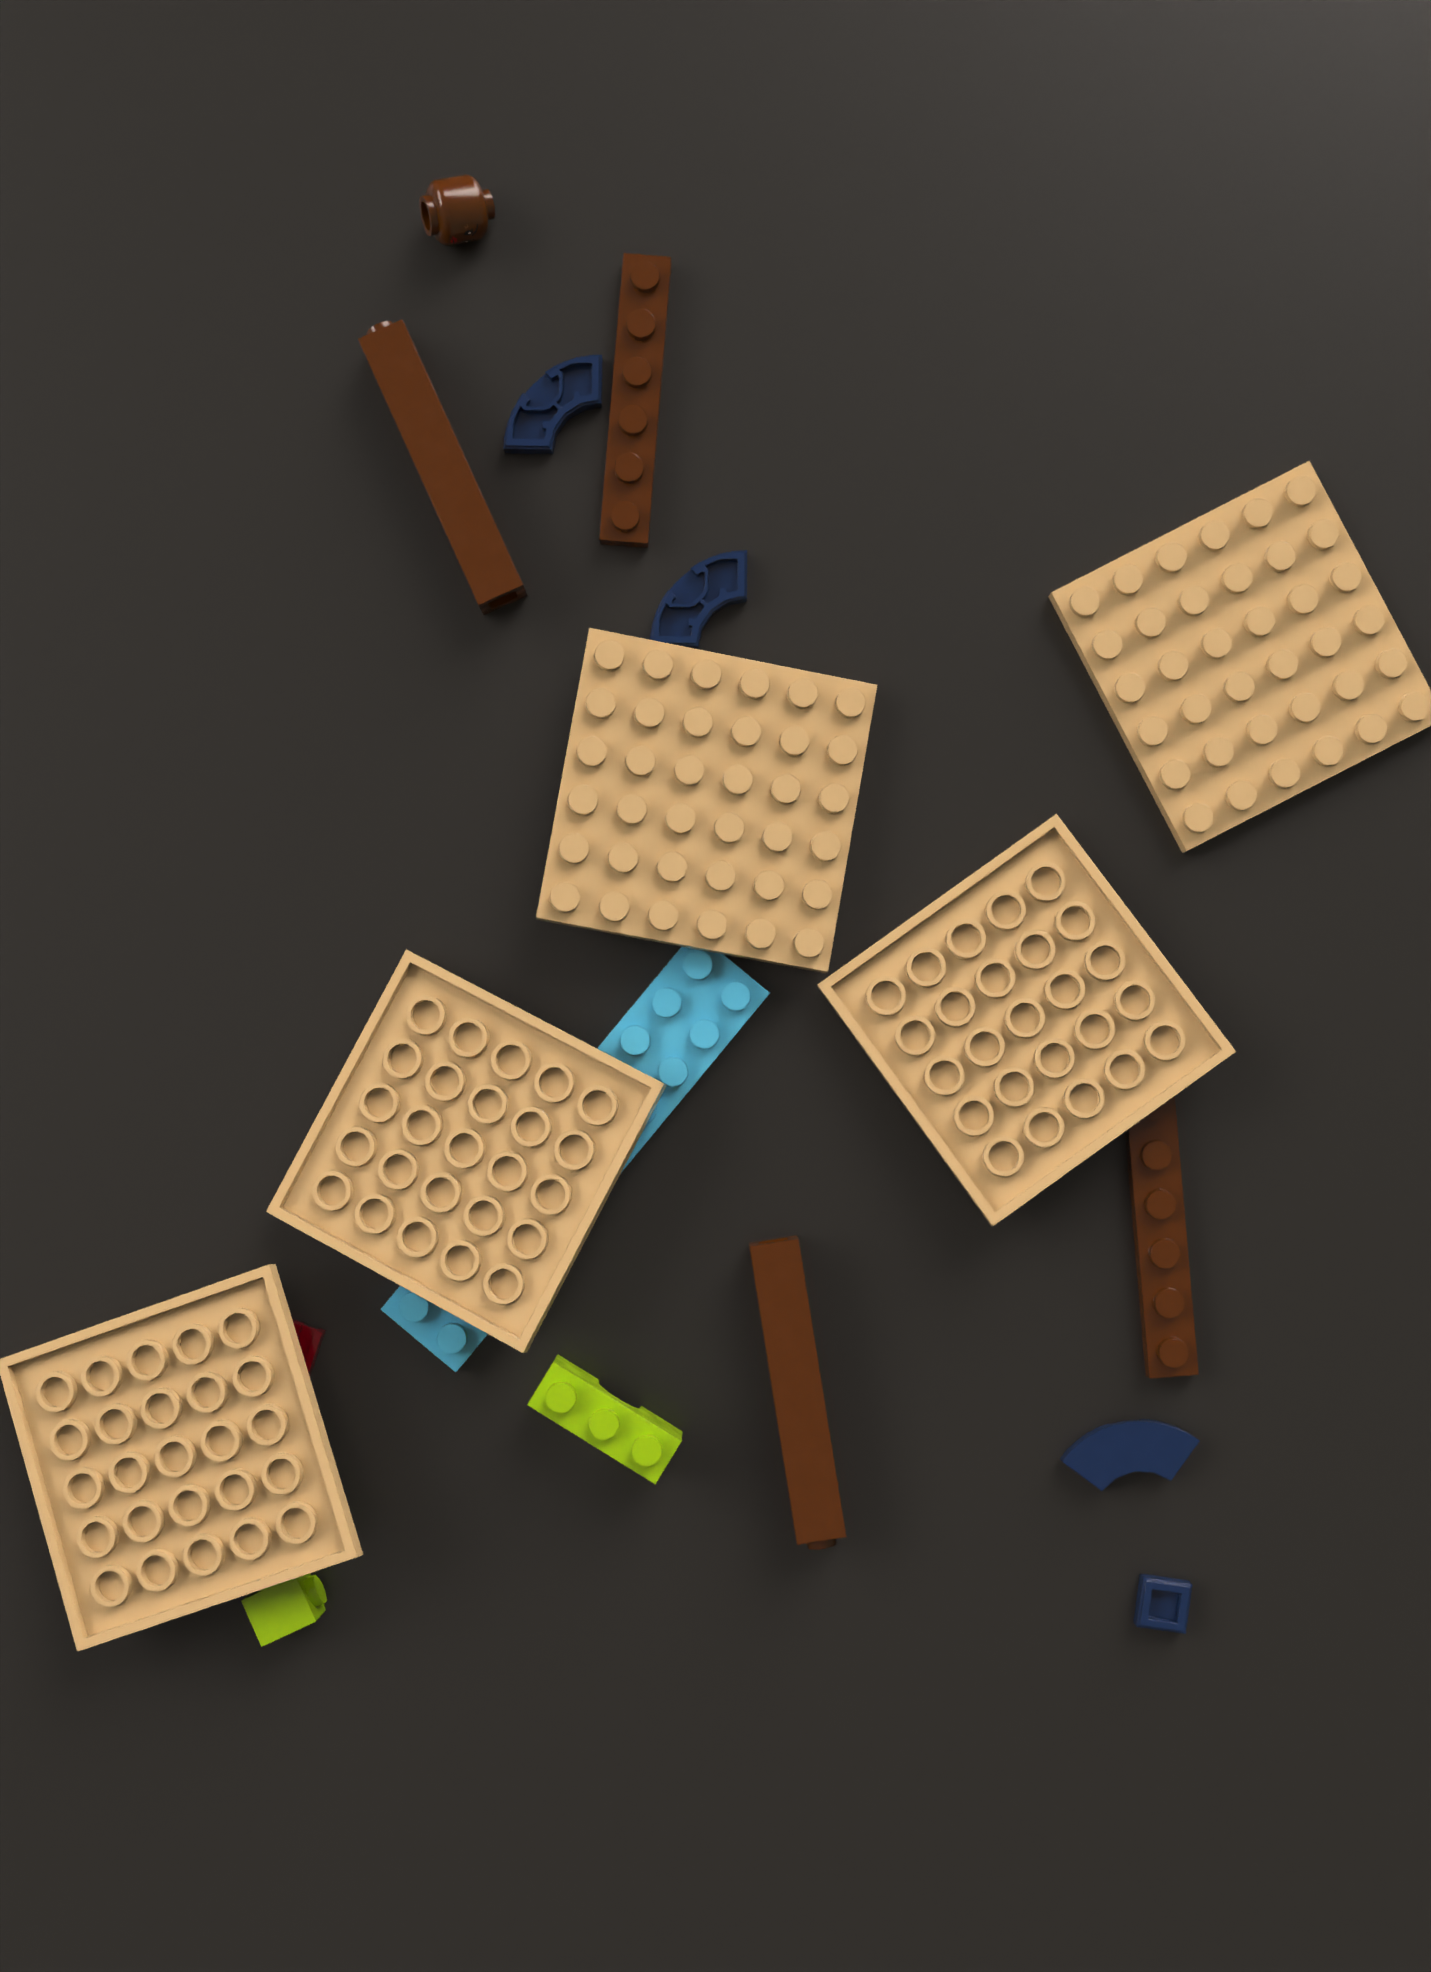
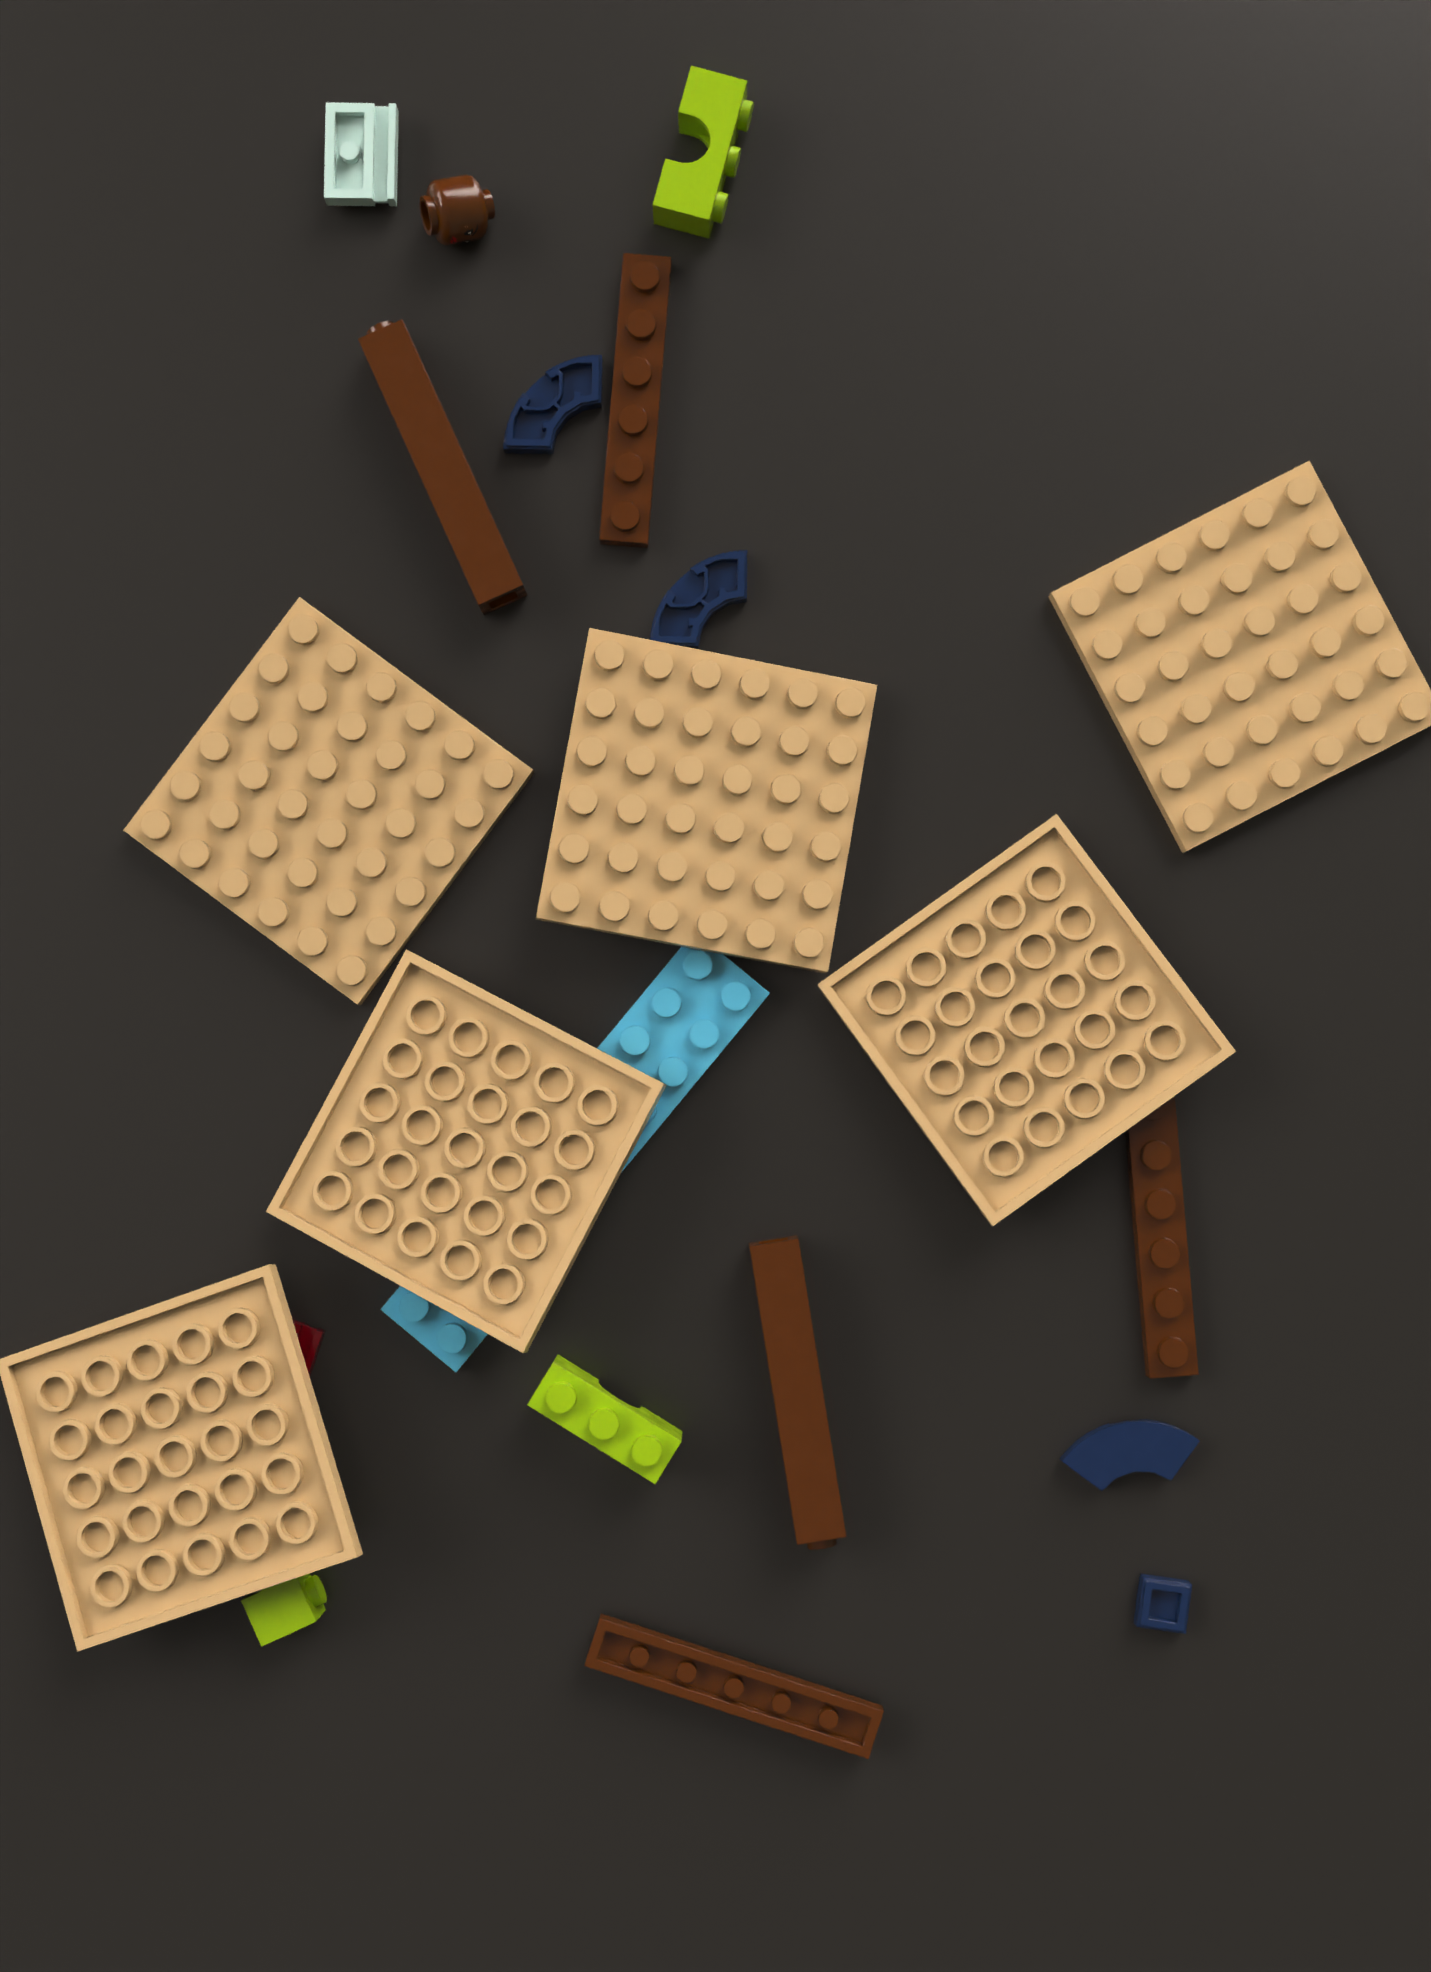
none -> tan plate [123,597,535,1005]
none -> light aqua plate [324,103,399,206]
none -> reddish brown plate [584,1613,884,1759]
none -> lime arch [652,66,754,239]

